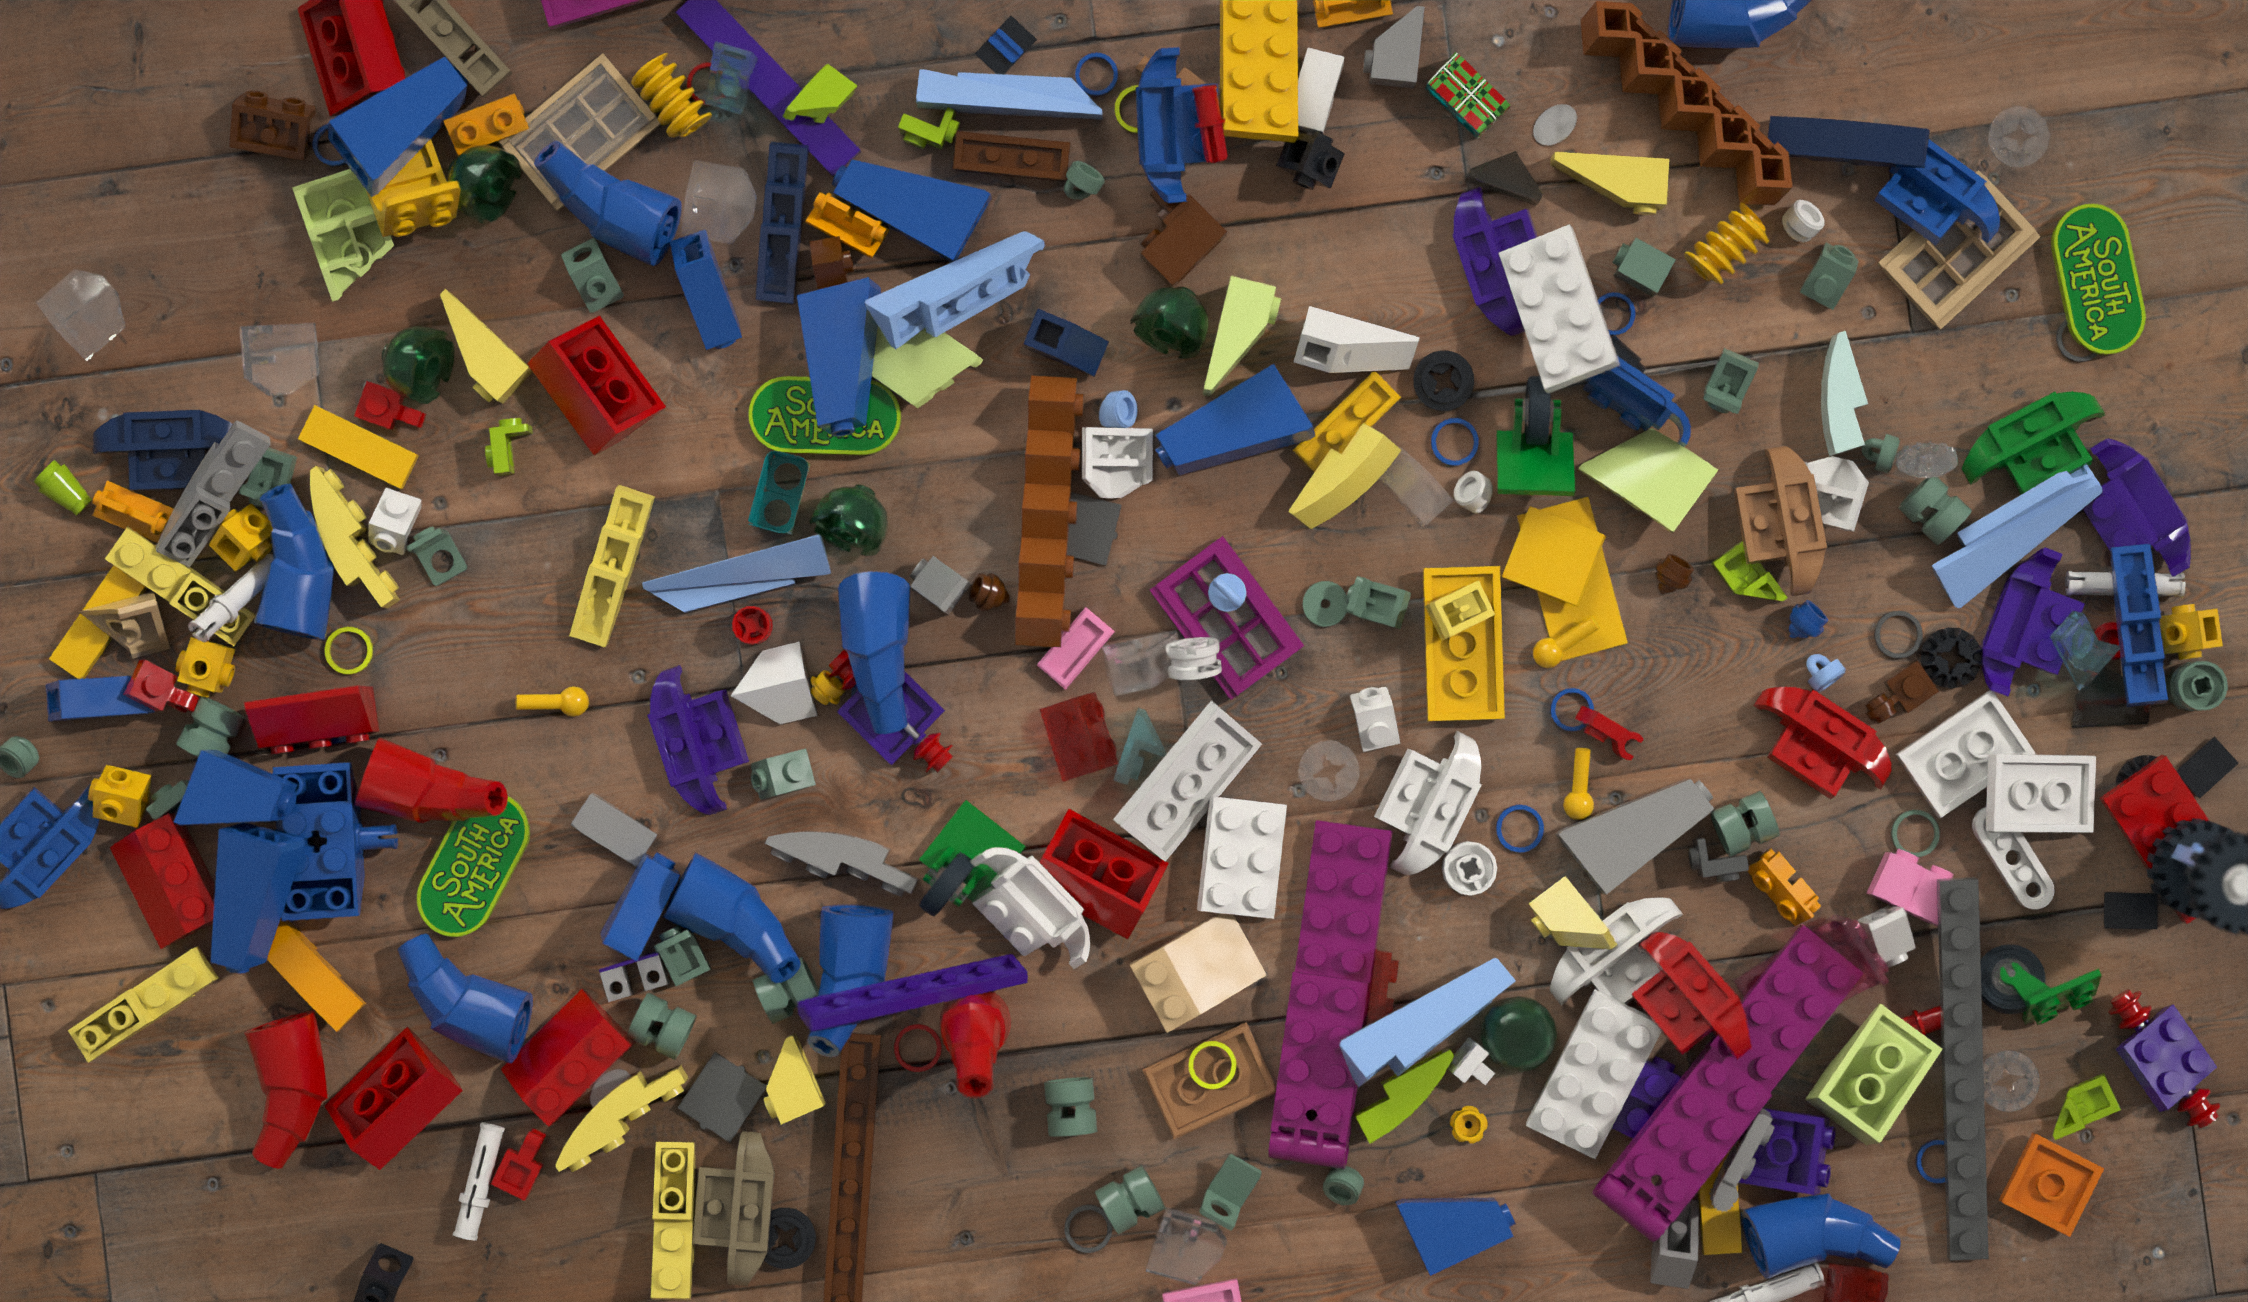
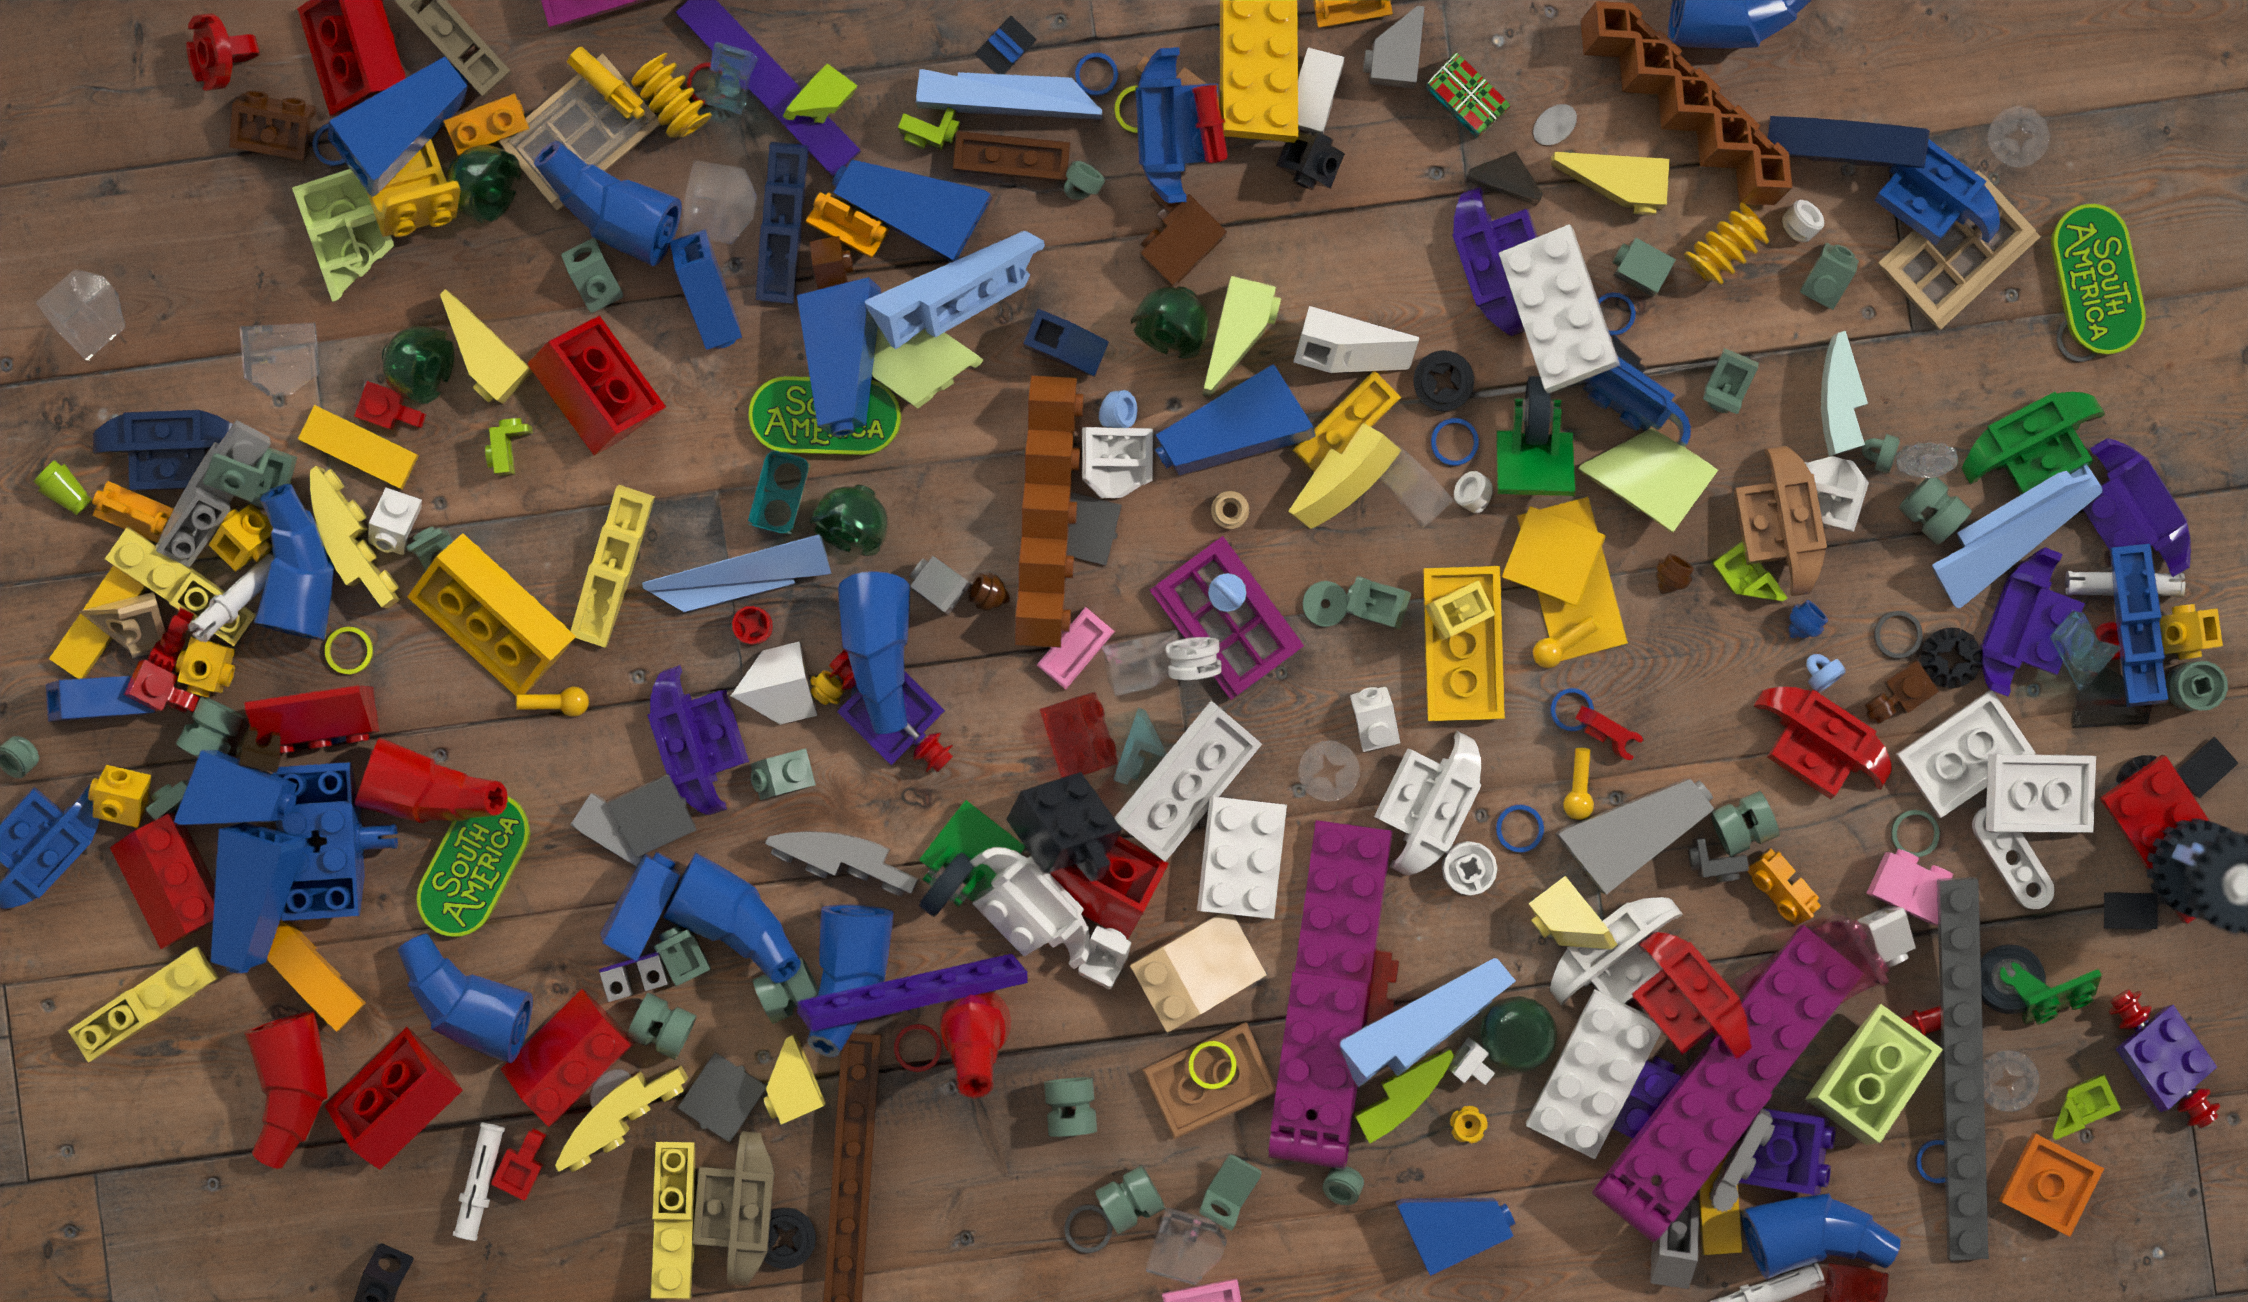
none -> red piece [147,607,194,674]
none -> red tile [186,13,260,91]
none -> sand green bracket [203,448,272,502]
none -> dark brown tile [236,727,281,773]
none -> yellow slope [407,533,576,696]
none -> yellow piece [567,47,645,120]
none -> dark grey piece [608,774,697,858]
none -> black hinge [1006,772,1122,882]
none -> white bracket [1078,926,1131,989]
none -> tan plate [1211,491,1249,529]

